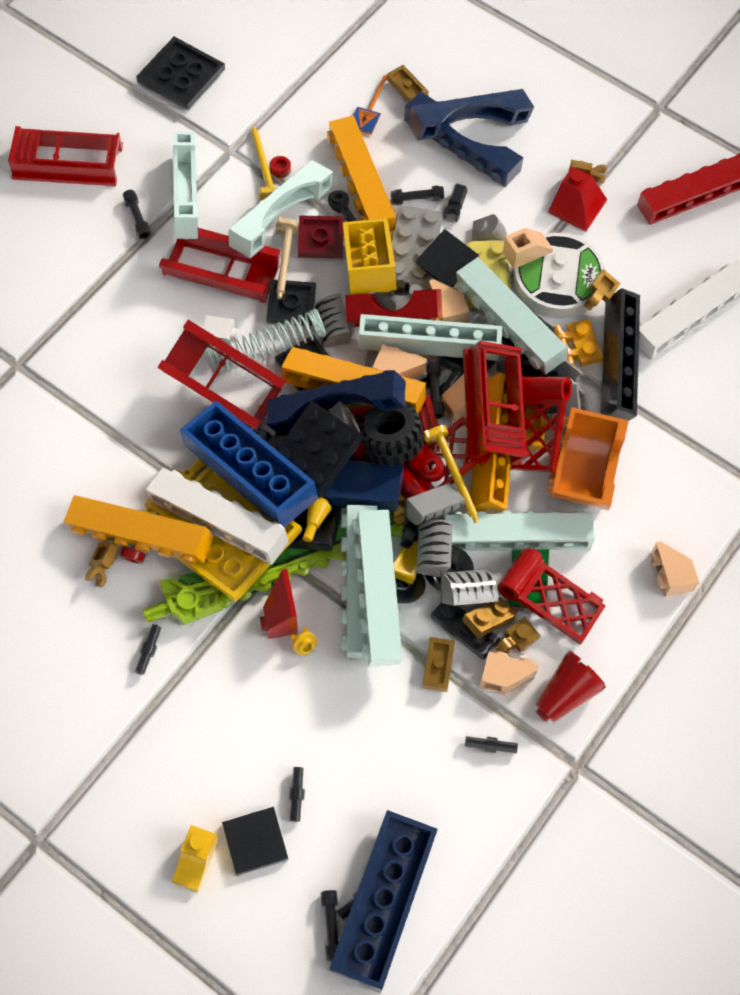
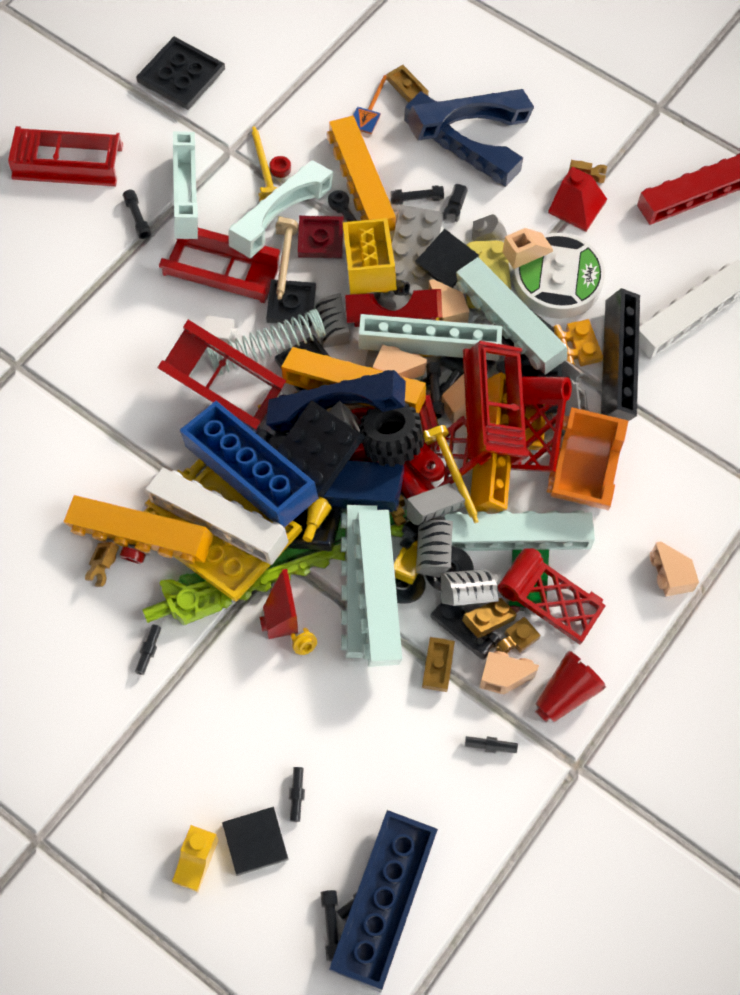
pearl gold plate [583,269,621,311] -> none

